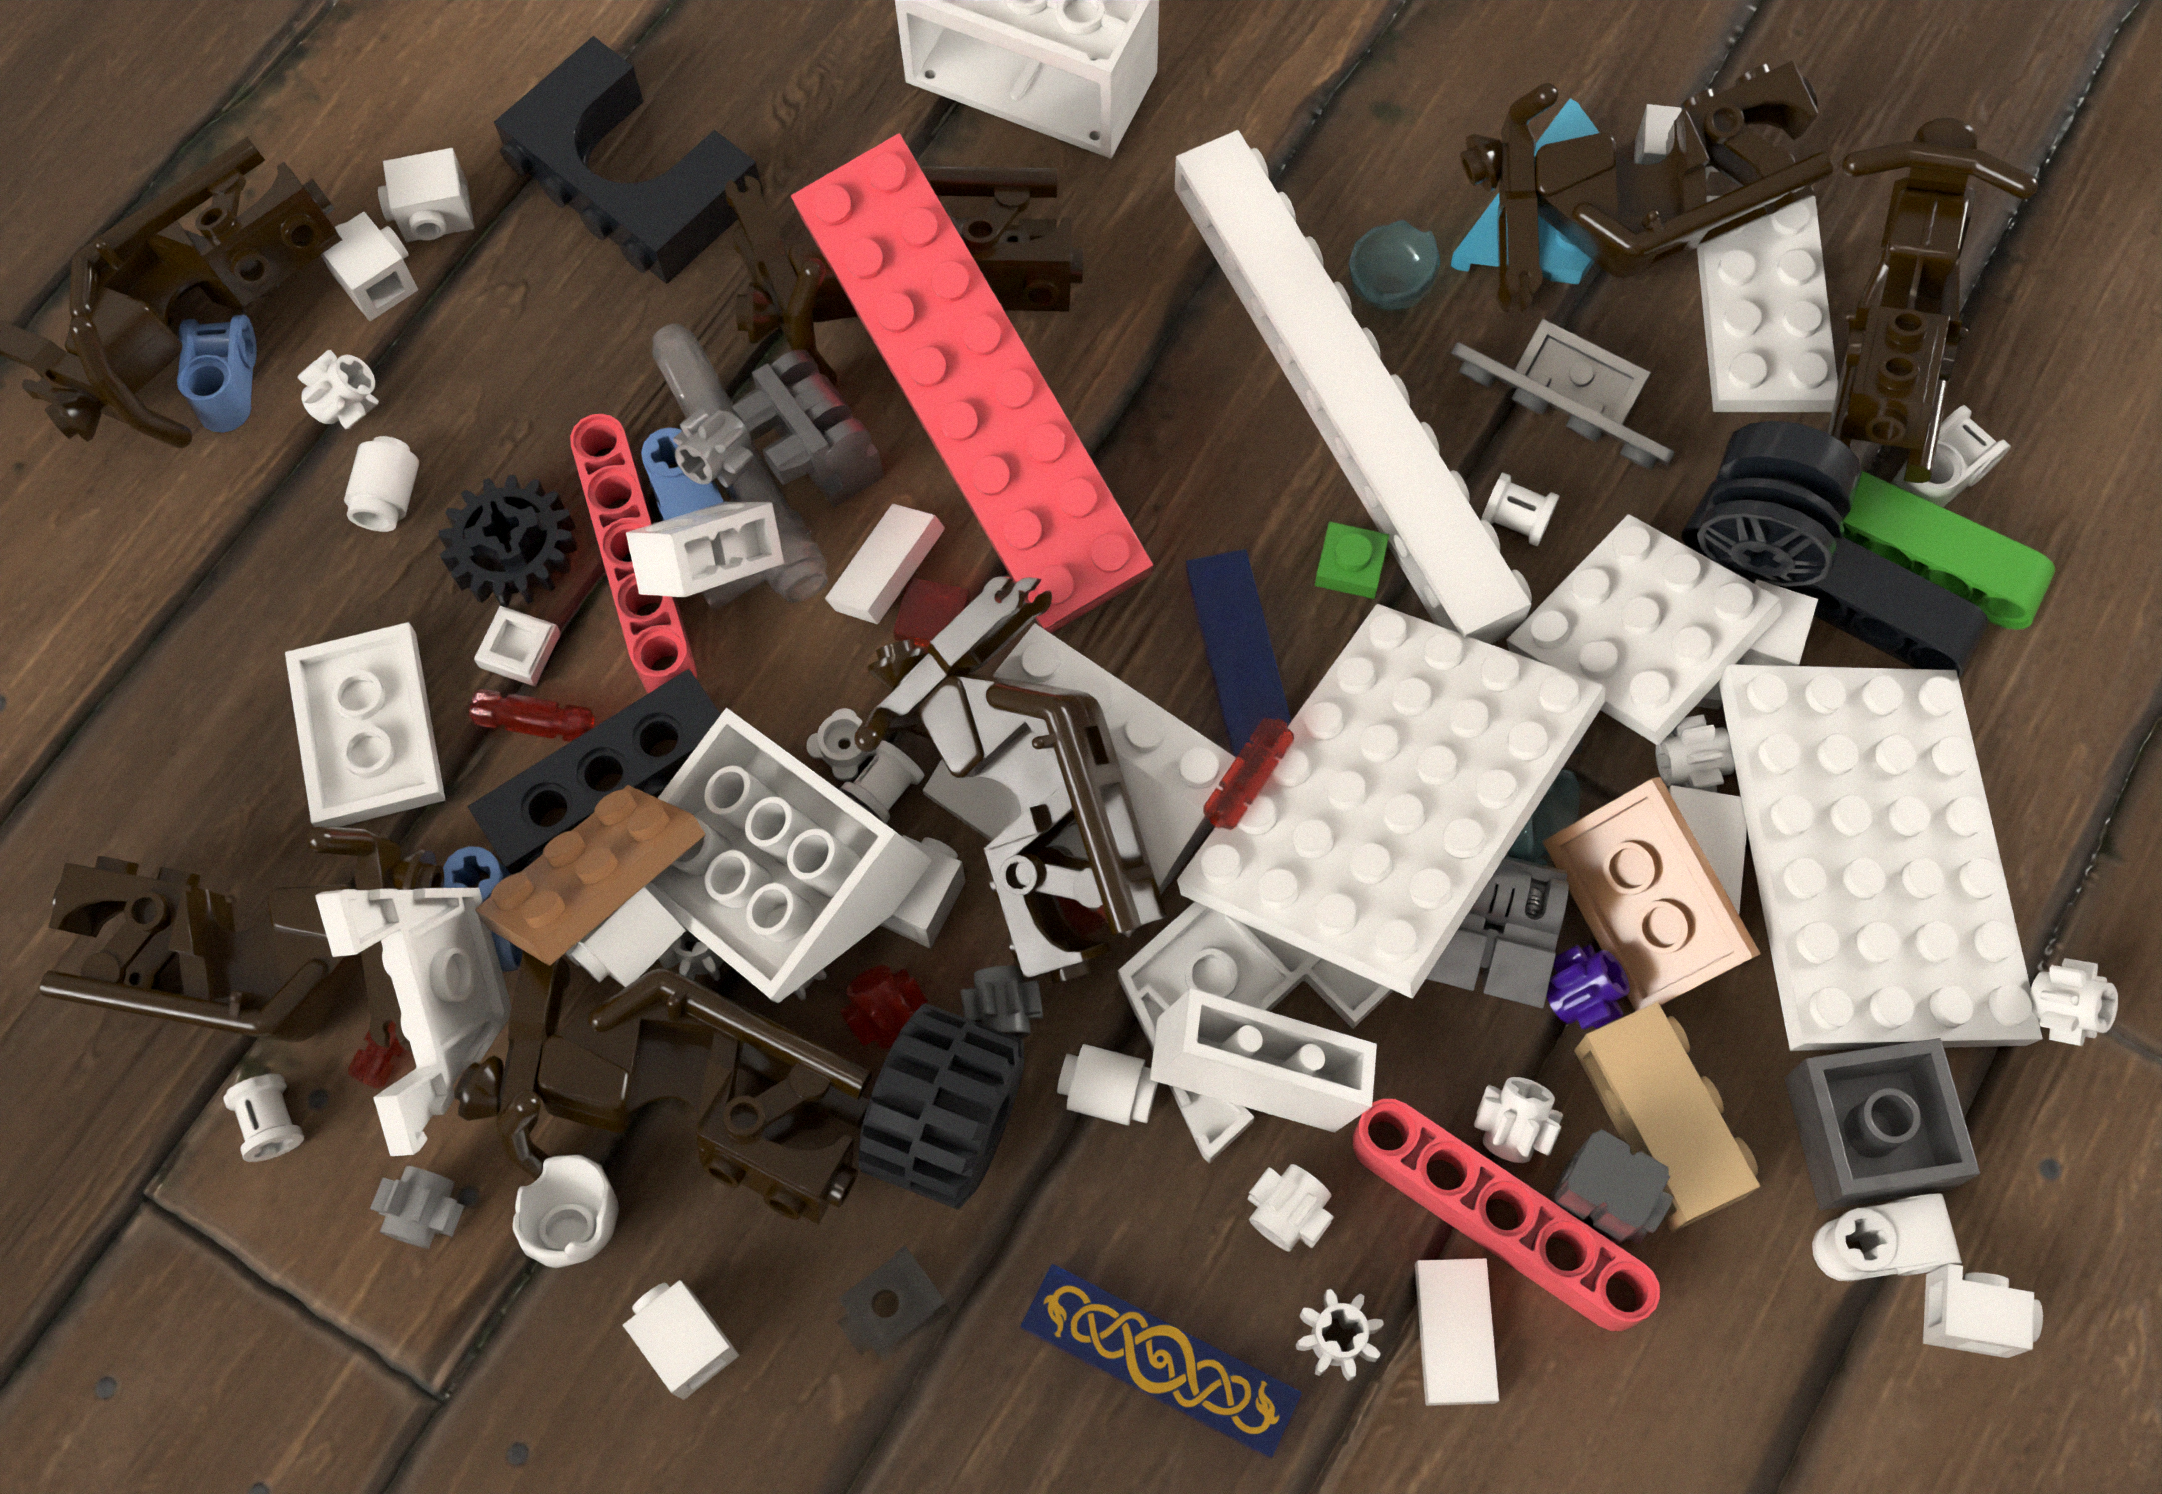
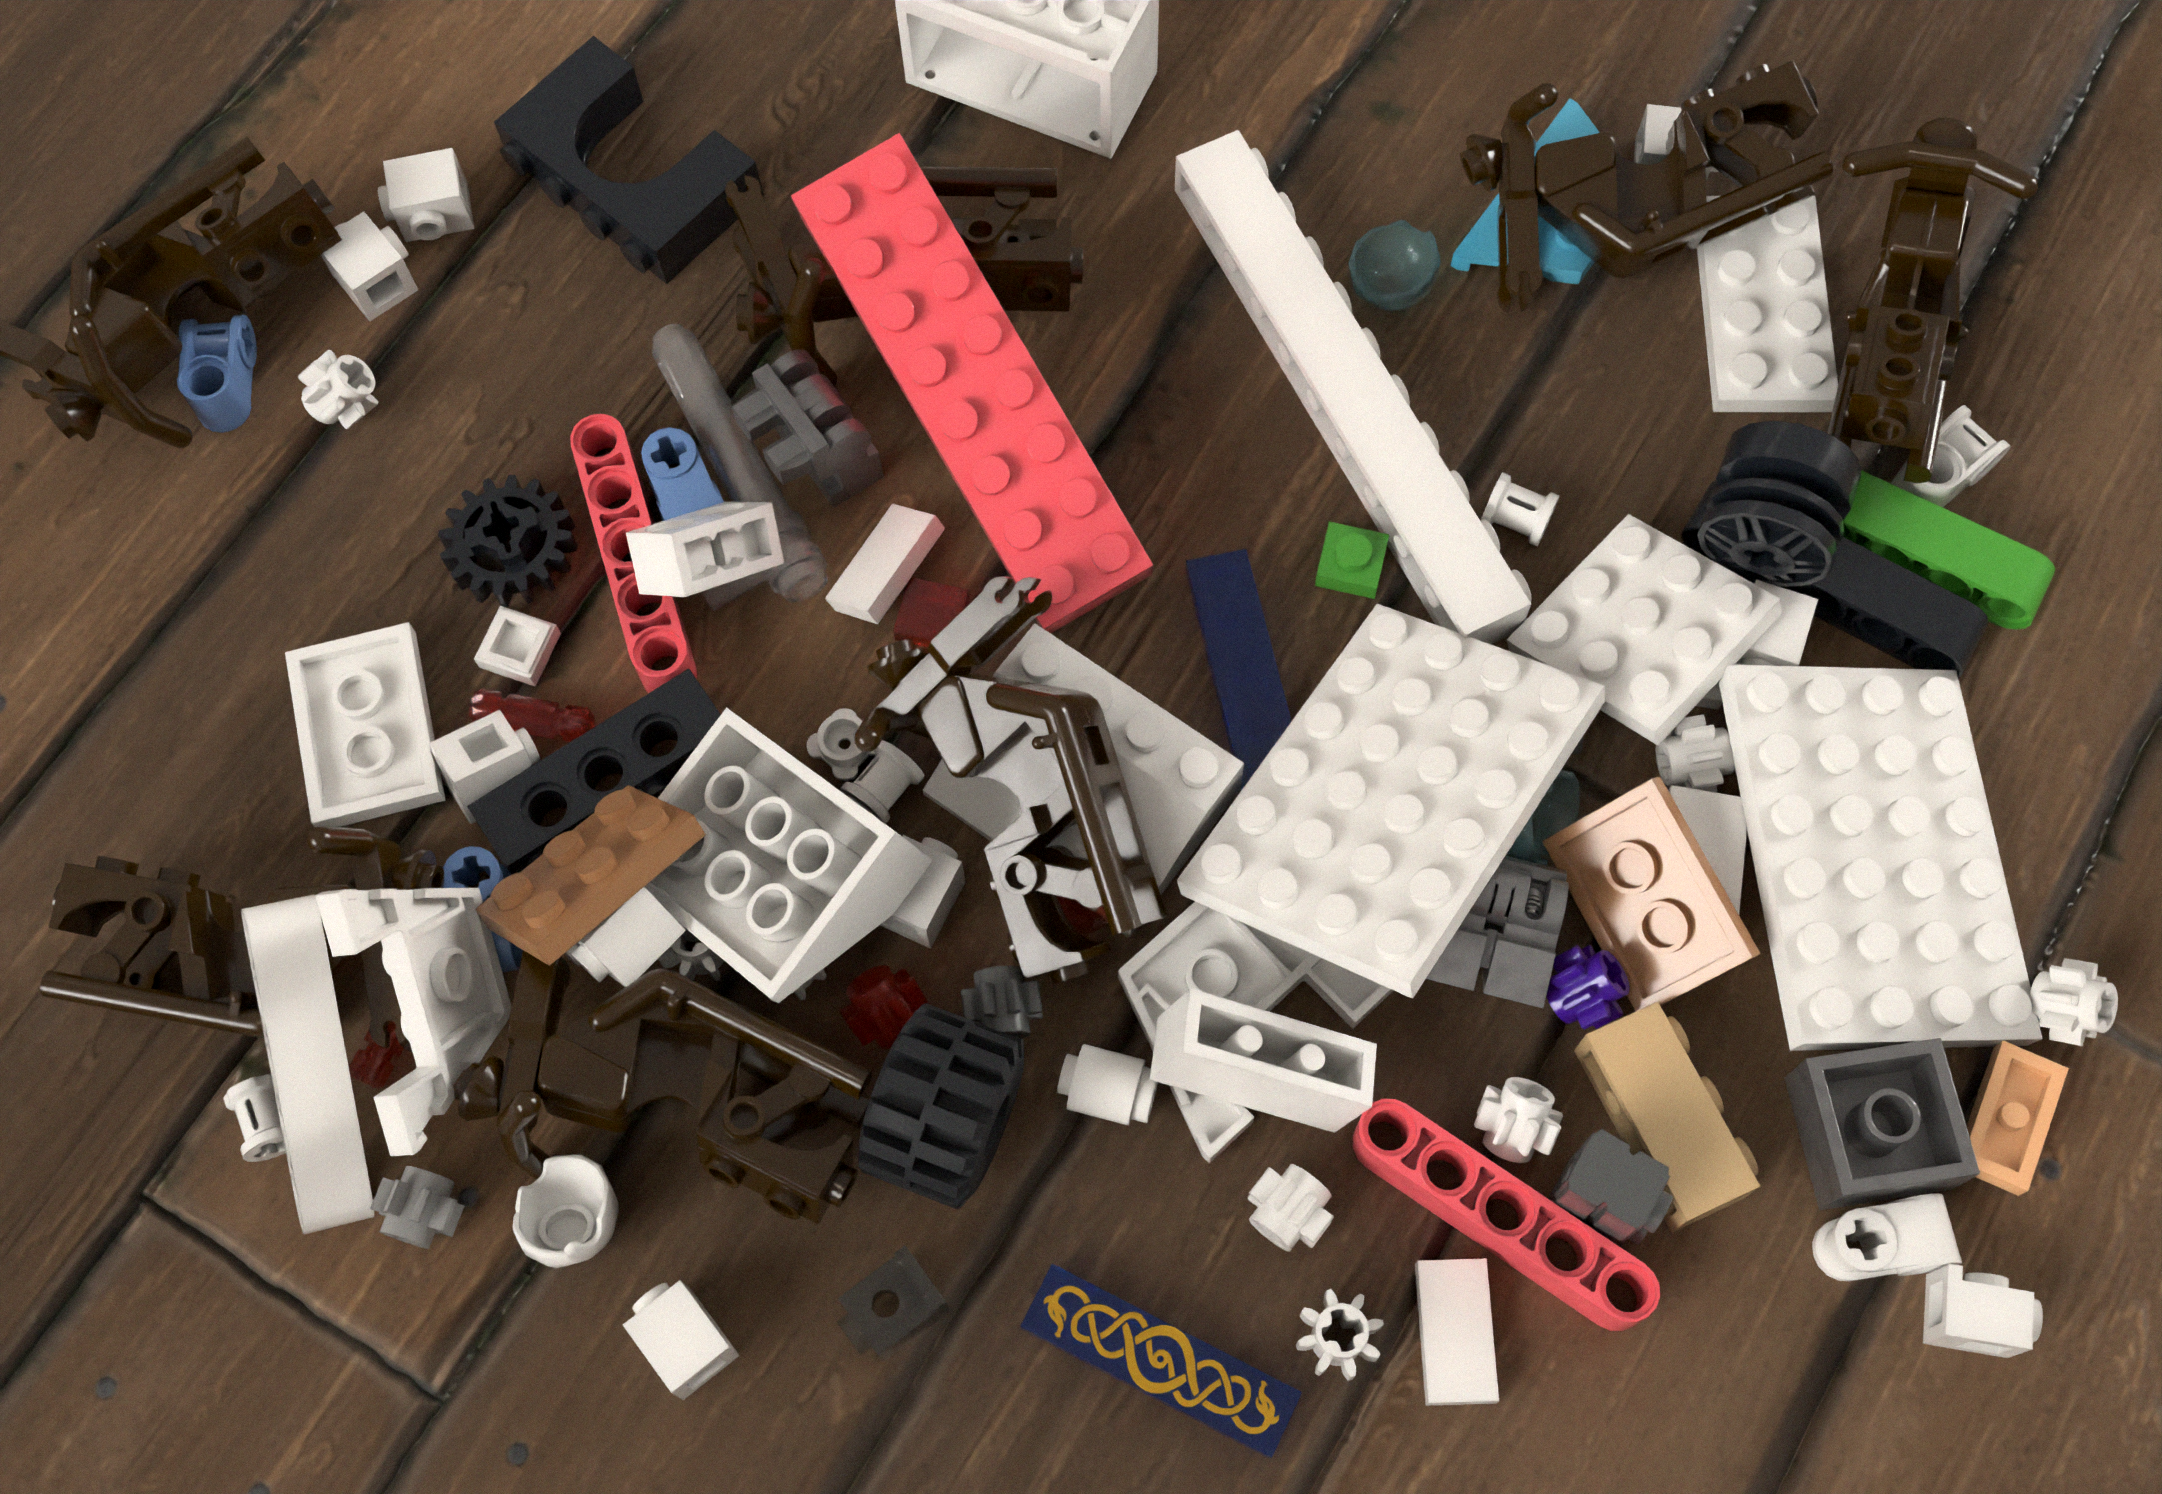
white brick [344,436,419,532] -> none
light grey gear [673,408,753,487] -> none
clear red axle [1203,718,1294,830] -> none
bracket [1451,318,1675,470] -> none
none -> white beam [241,895,375,1235]
none -> white brick [429,710,541,824]
none -> light nougat plate [1967,1040,2069,1196]

